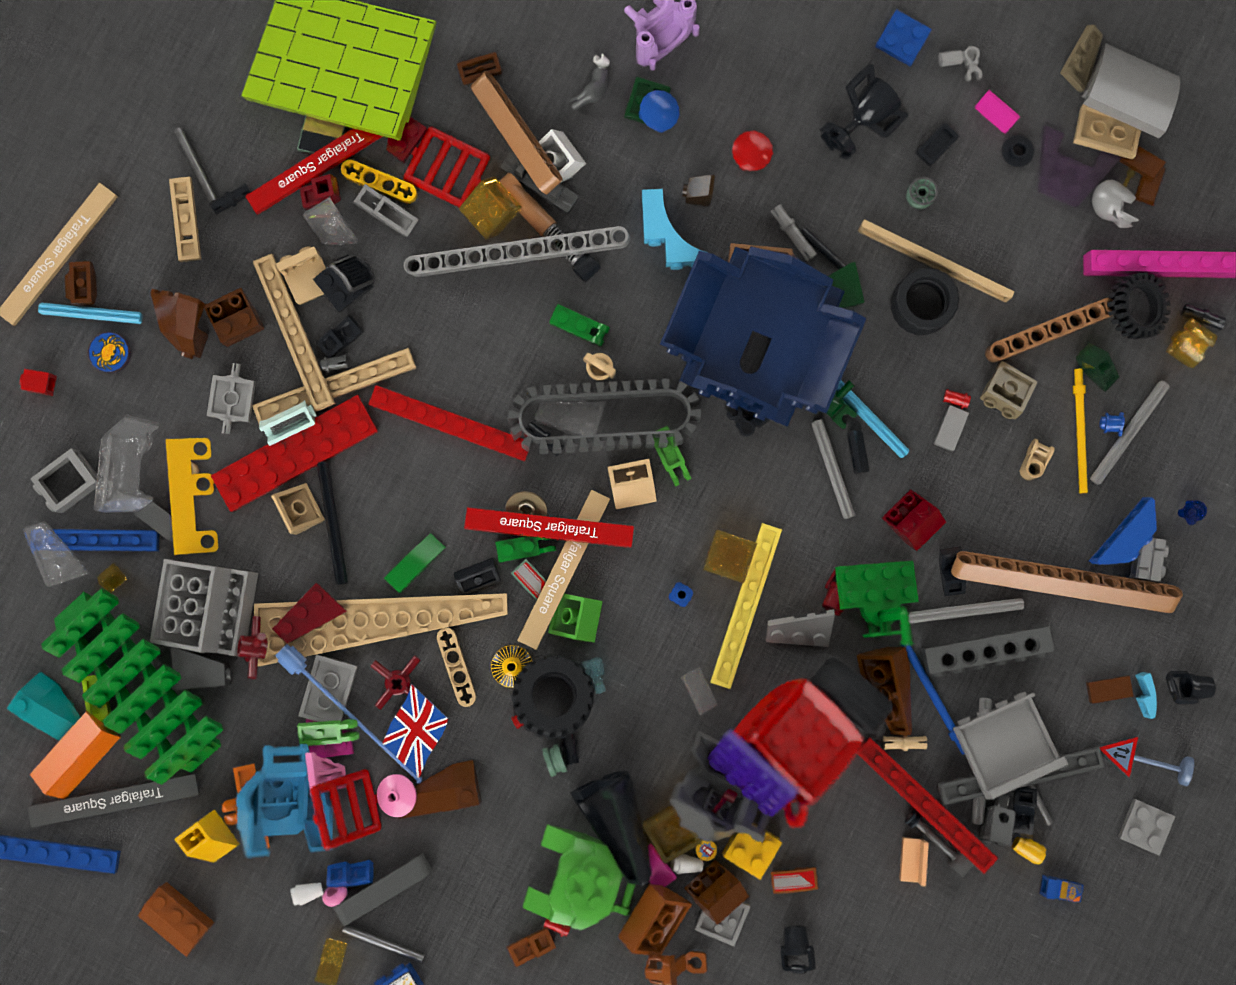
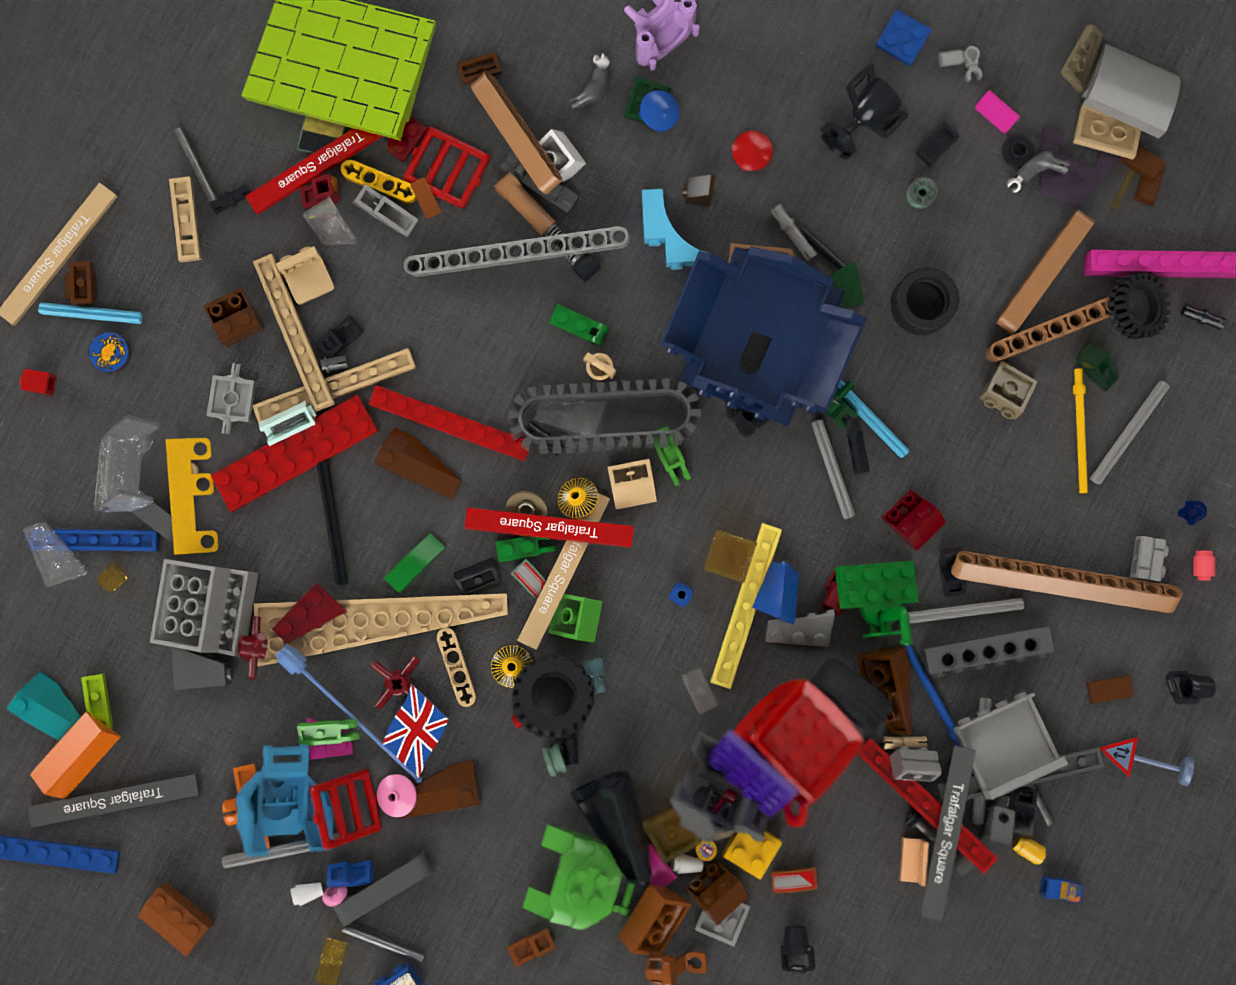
light grey window [31,448,103,513] -> none
green piece [41,588,223,785] -> none
reddish brown brick [150,289,208,360] -> none
yellow slope [175,809,240,863] -> none
tan slope [272,483,325,535] -> none
light grey plate [298,655,358,722] -> none
bright pink wing [305,752,346,795] -> none
black piece [313,254,374,312] -> none
clear yellow brick [459,176,522,240] -> none
red pin [543,919,571,937] -> none
tan tile [858,219,1014,302] -> none
light grey tile [933,405,969,452] -> none
red pin [943,389,971,409] -> none
tan piece [1020,439,1055,480] -> none
blue wedge [1089,497,1157,565] -> none
light grey helmet [1092,180,1139,228] -> none
blue brick [1100,412,1125,437] -> none
light grey plate [1118,798,1175,856] -> none
medium azure slope [1135,672,1157,719] -> none
clear yellow brick [1166,318,1217,368] -> none
none -> light grey axle [222,833,339,868]
none -> reddish brown wedge [374,428,461,500]
none -> dark orange sticker [410,177,441,219]
none -> dish [558,478,599,519]
none -> blue slope [752,561,799,624]
none -> light grey brick [890,746,942,782]
none -> dark grey tile [920,745,976,921]
none -> medium nougat beam [995,209,1095,335]
none -> dark grey arm [1007,151,1070,193]
none -> coral brick [1193,551,1216,581]

